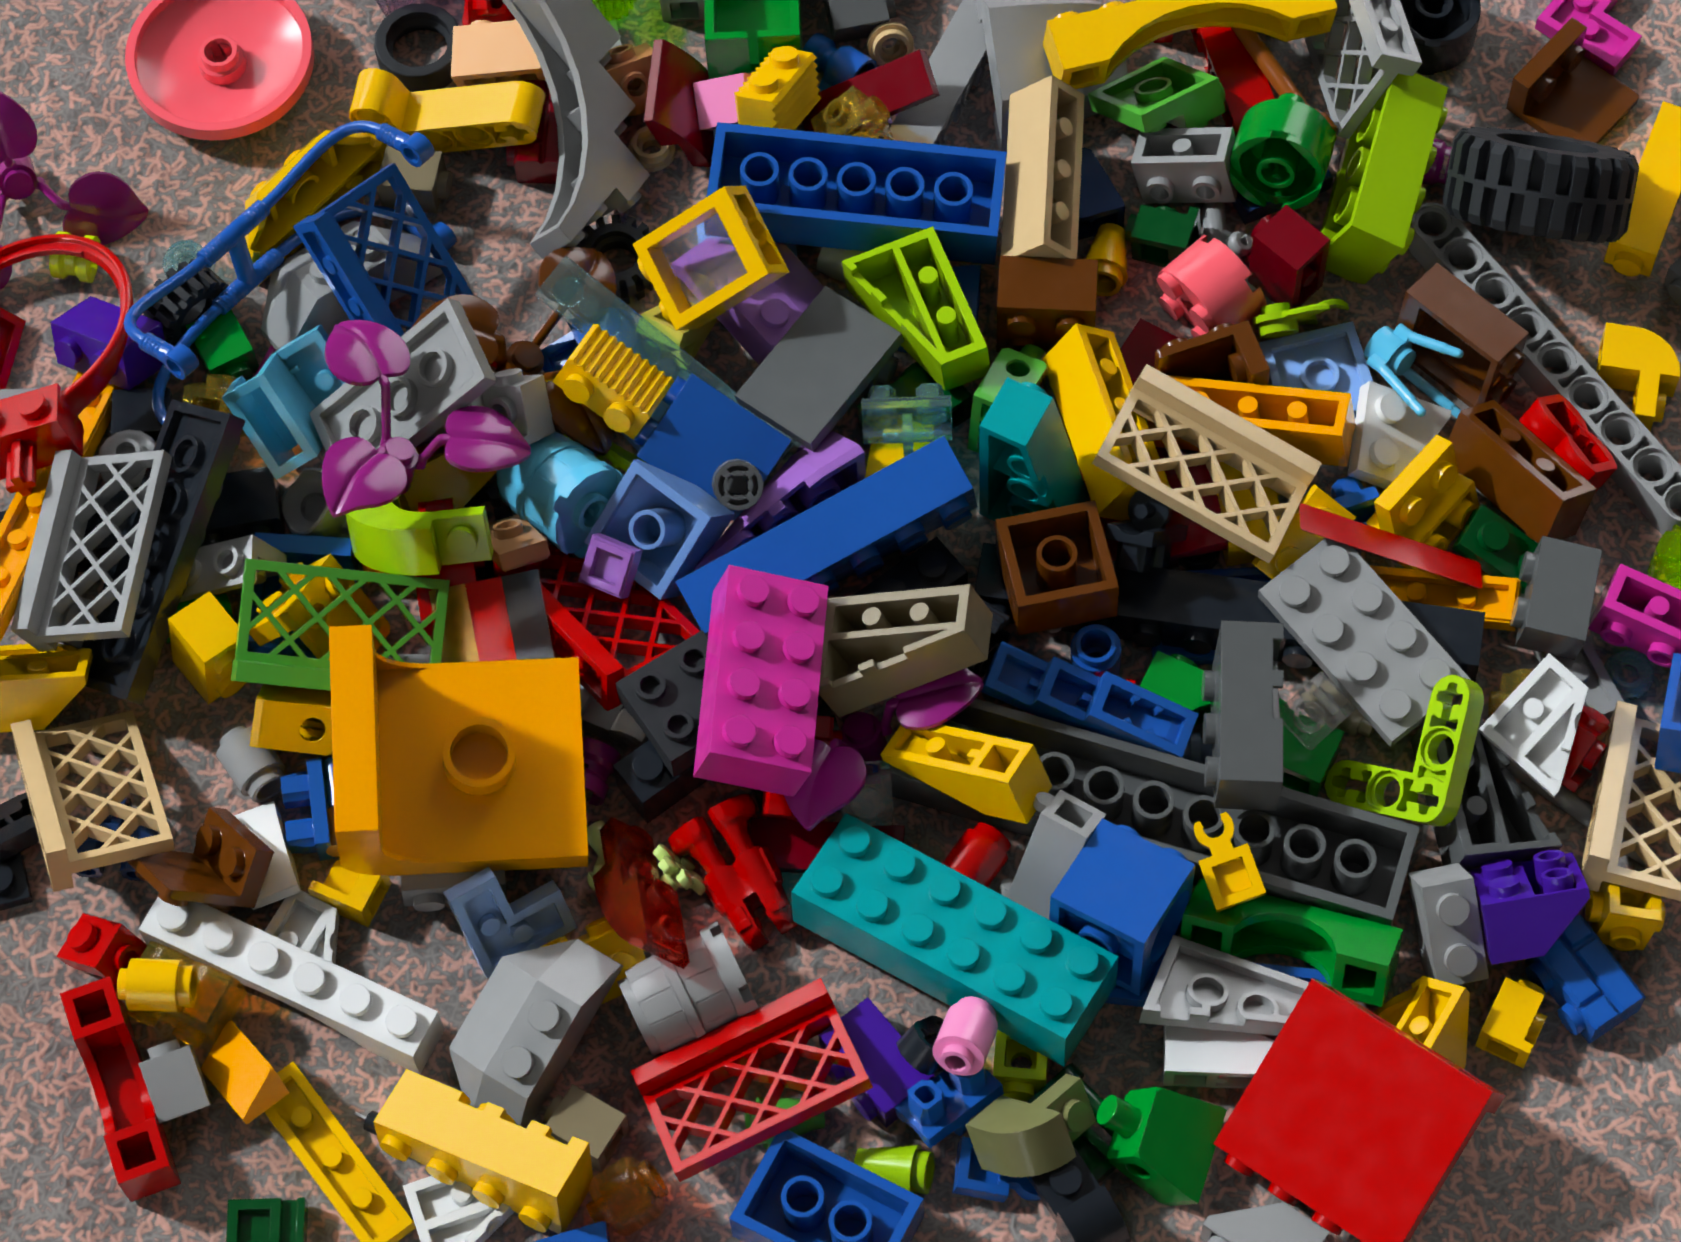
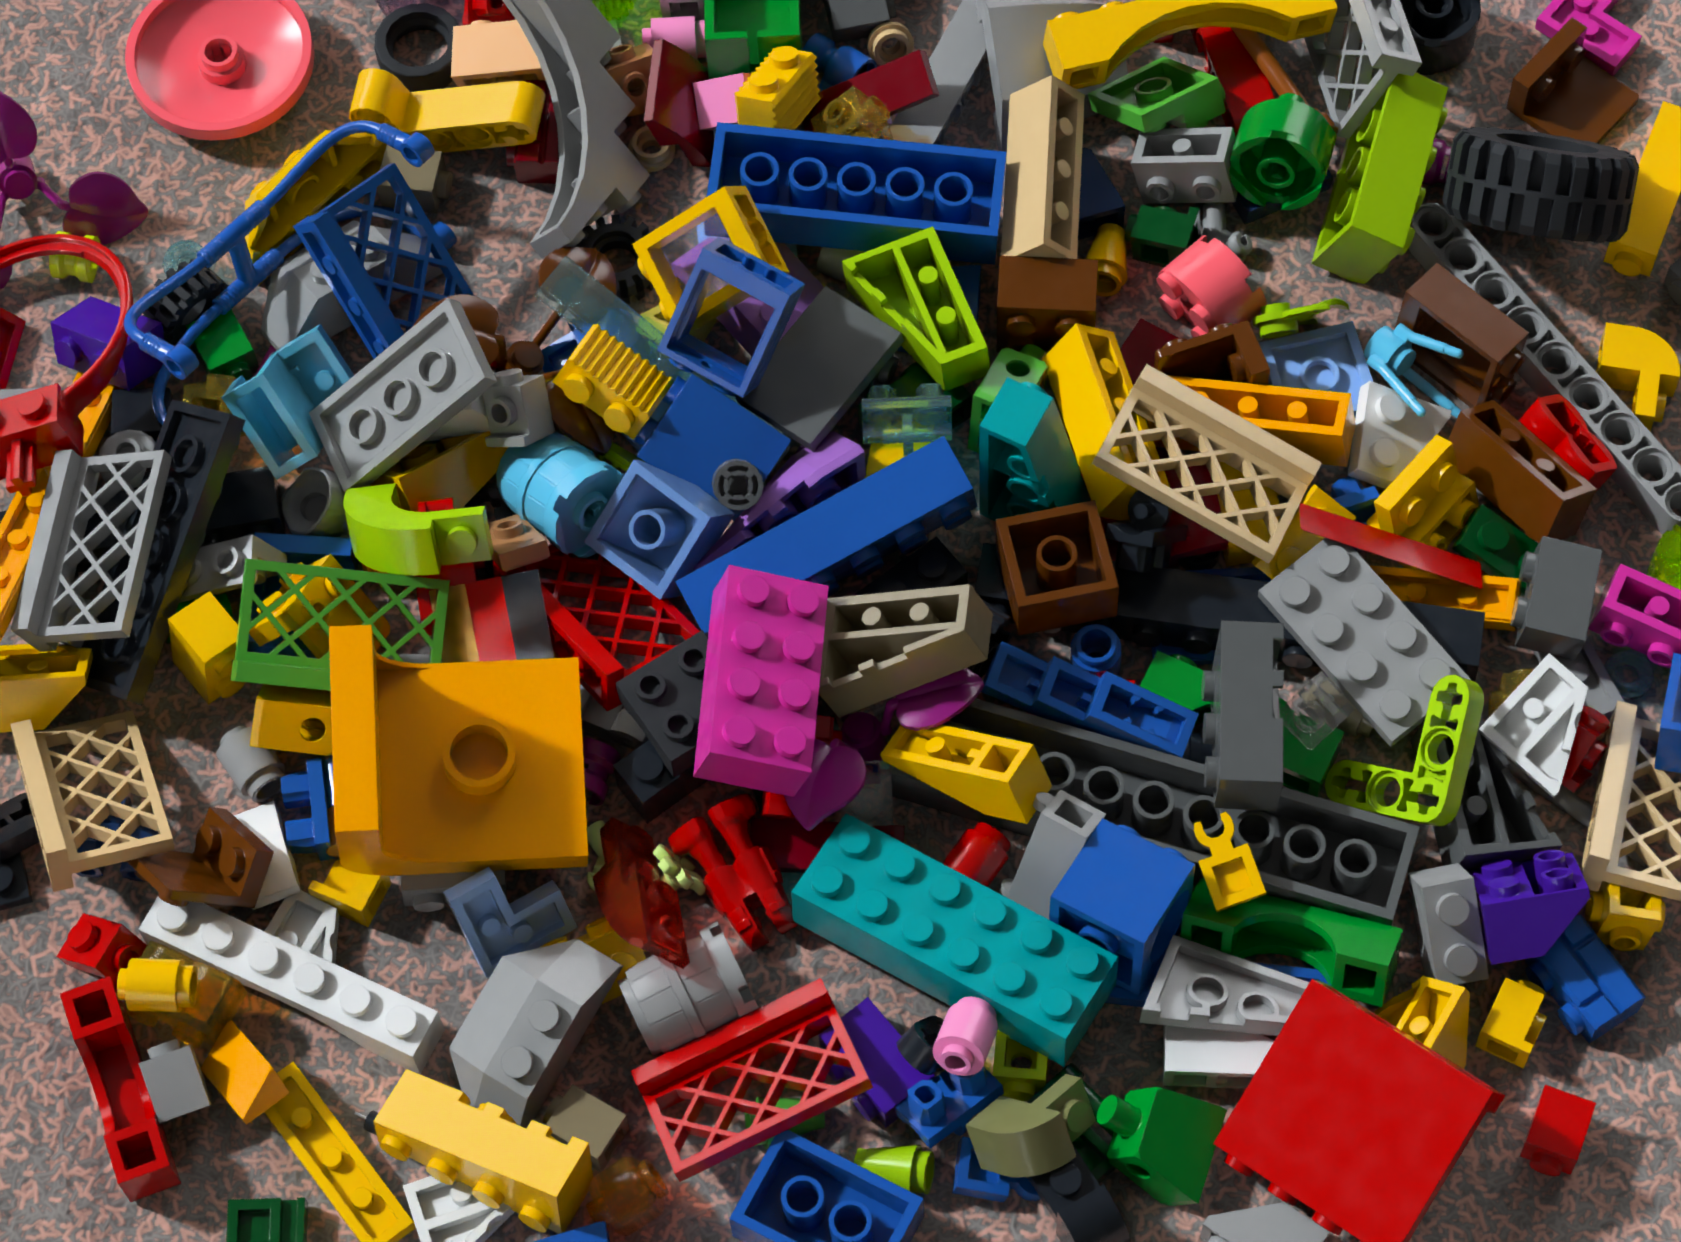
magenta plant [321,320,531,518] -> none
medium lavender tile [578,533,643,599] -> none
dark red brick [1247,205,1330,309] -> none
none -> bright pink brick [642,16,707,60]
none -> blue window [657,237,805,398]
none -> red brick [1520,1085,1596,1176]

